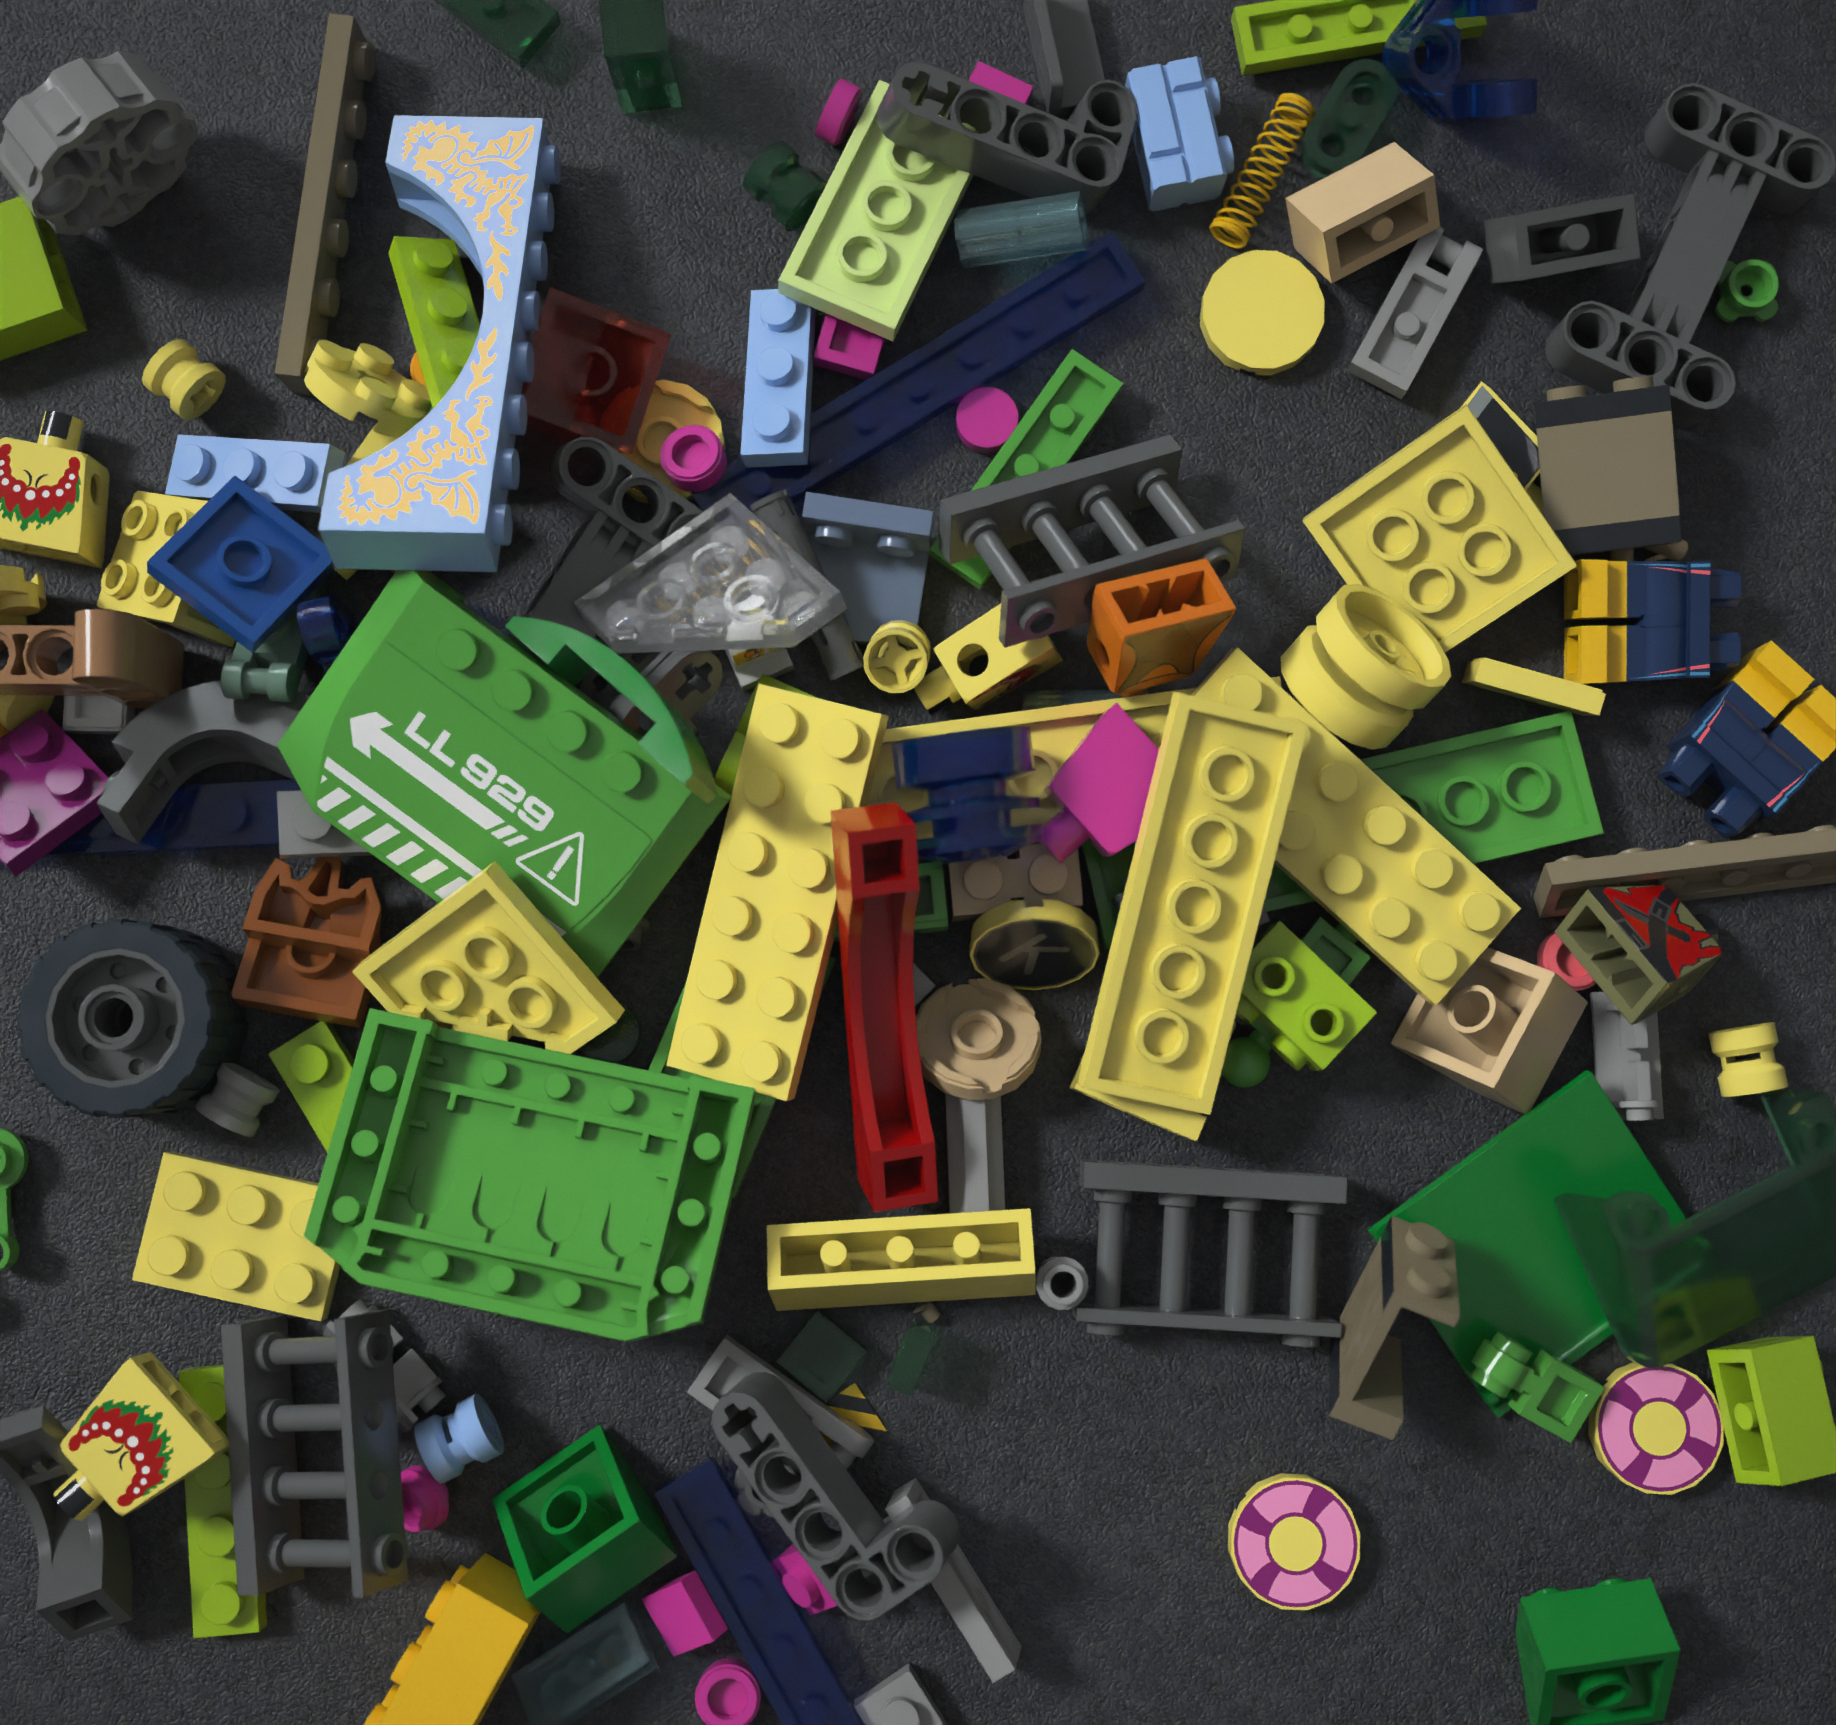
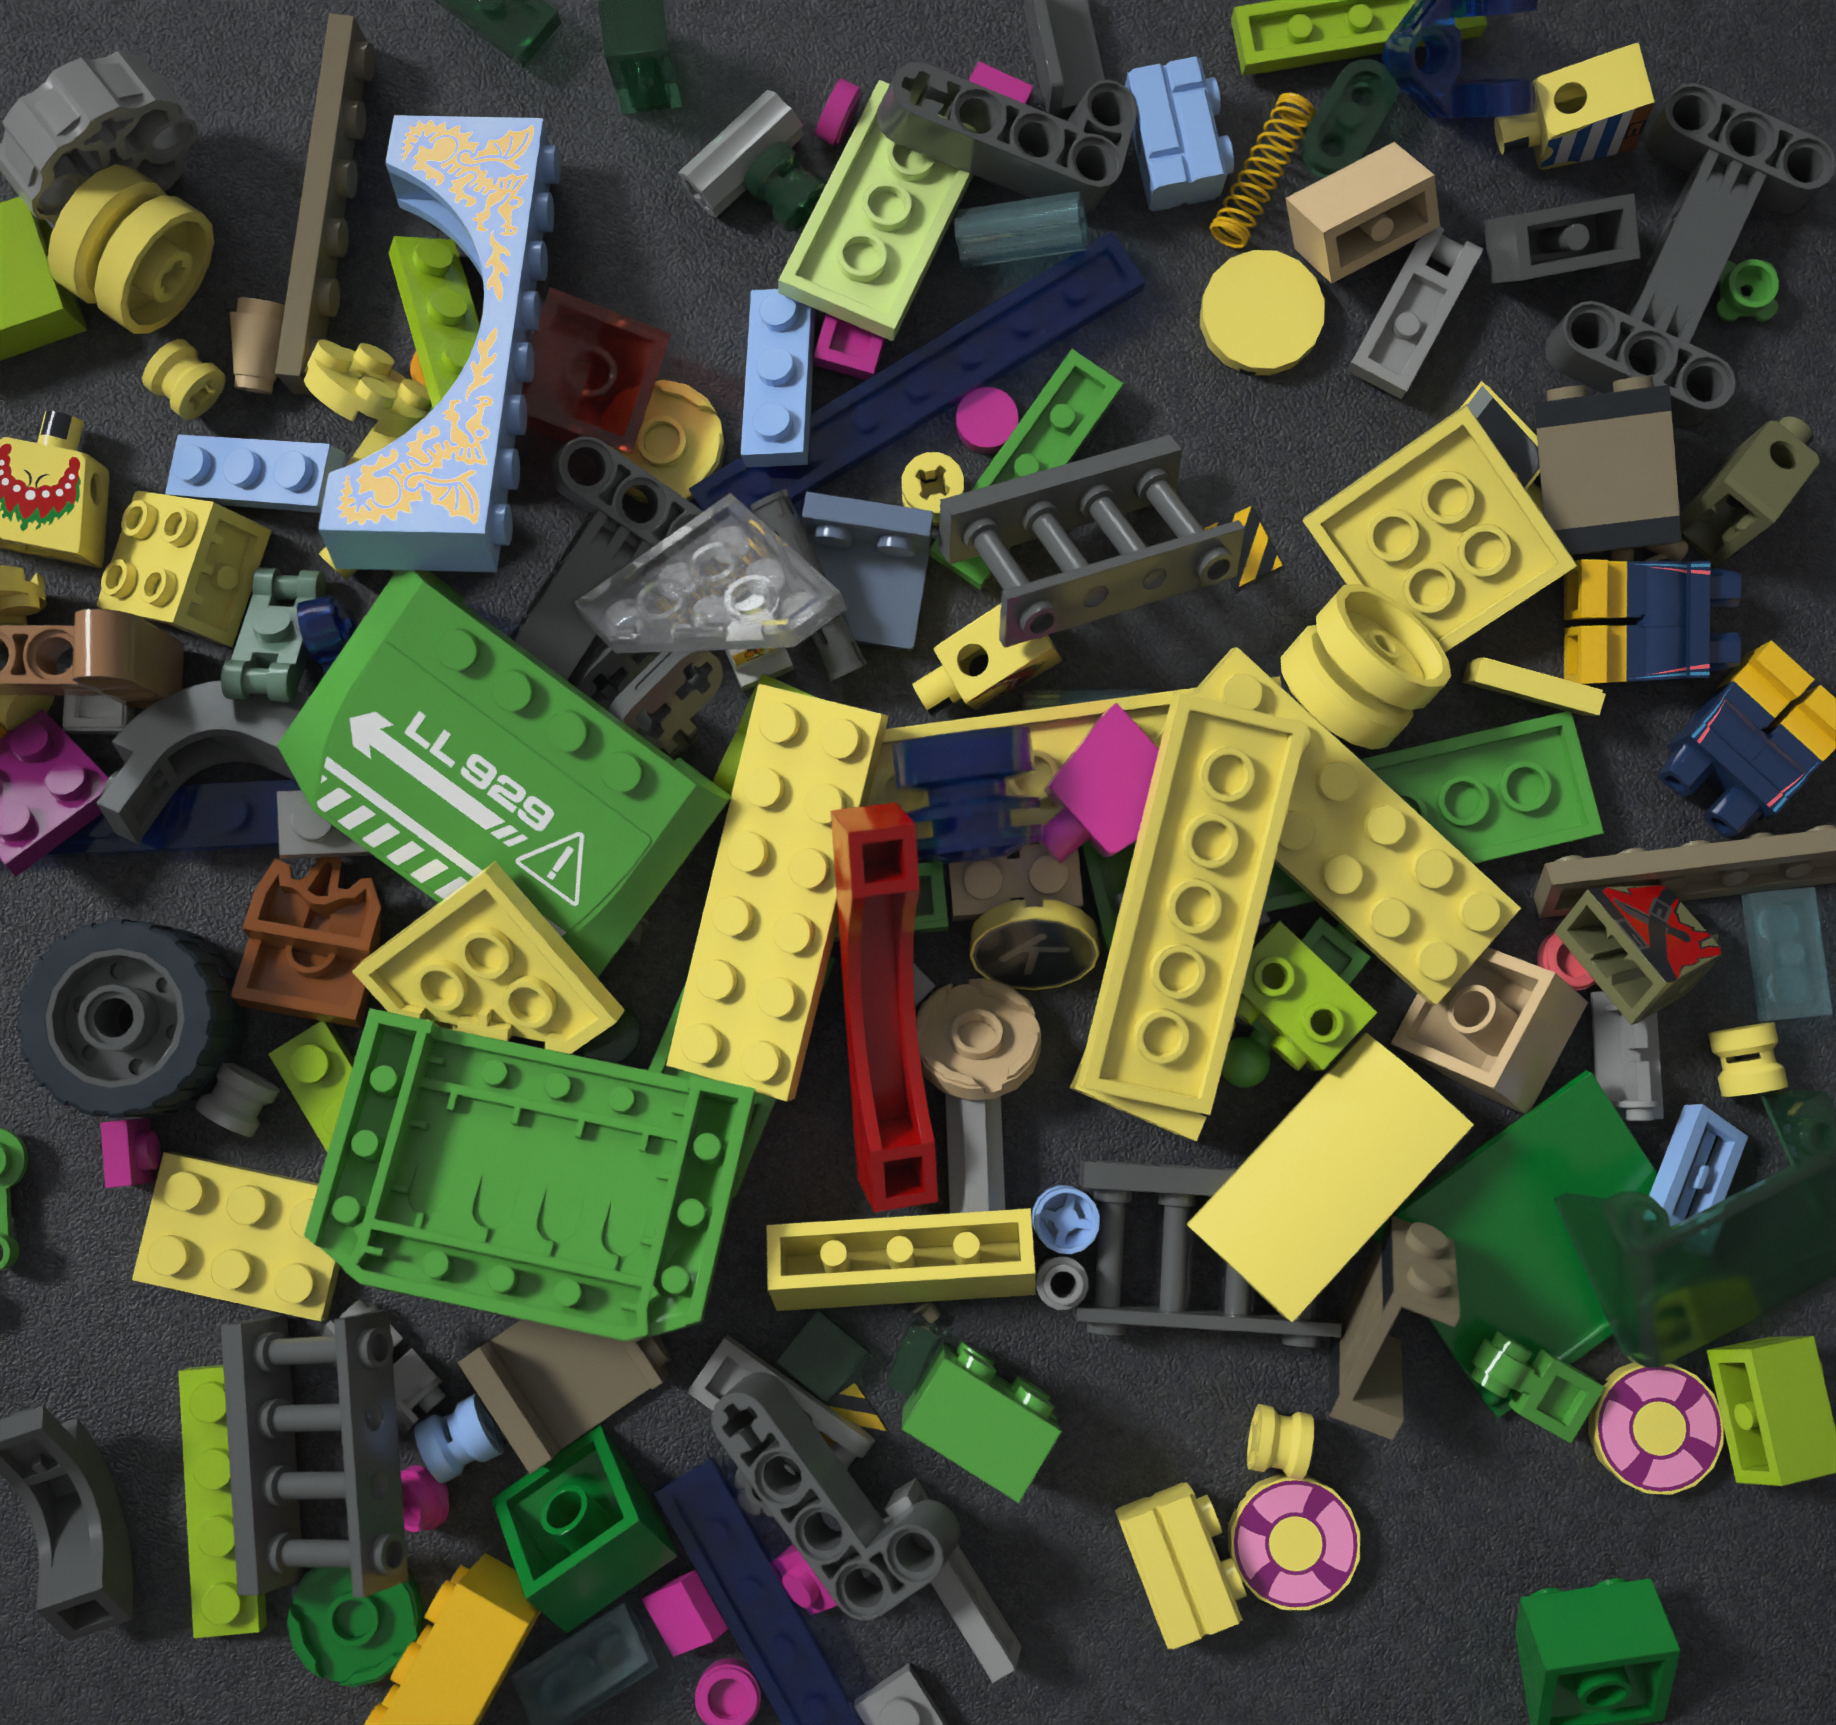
light yellow torso [54,1352,229,1521] -> none
blue plate [147,475,335,653] -> none
green slope [505,616,717,804] -> none
dark pink tile [660,425,727,492] -> none
light yellow wheel [863,620,931,693] -> none
orange torso [1087,558,1237,697] -> none
none -> light yellow wheel [47,164,214,334]
none -> dark pink plate [100,1118,161,1188]
none -> tan cone [229,297,285,394]
none -> green tile [287,1568,424,1687]
none -> dark tan panel [457,1320,671,1474]
none -> light grey axle [678,90,804,217]
none -> light yellow wheel [902,452,964,526]
none -> bright green brick [902,1341,1062,1503]
none -> light blue wheel [1031,1185,1100,1254]
none -> light yellow brick [1115,1482,1247,1649]
none -> light yellow slope [1186,1033,1474,1322]
none -> sticker [1204,506,1283,590]
none -> light yellow wheel [1247,1404,1314,1480]
none -> light yellow torso [1494,42,1655,170]
none -> light blue tile [1640,1104,1748,1251]
none -> olive torso [1680,416,1820,567]
none -> clear light blue plate [1741,887,1833,1022]

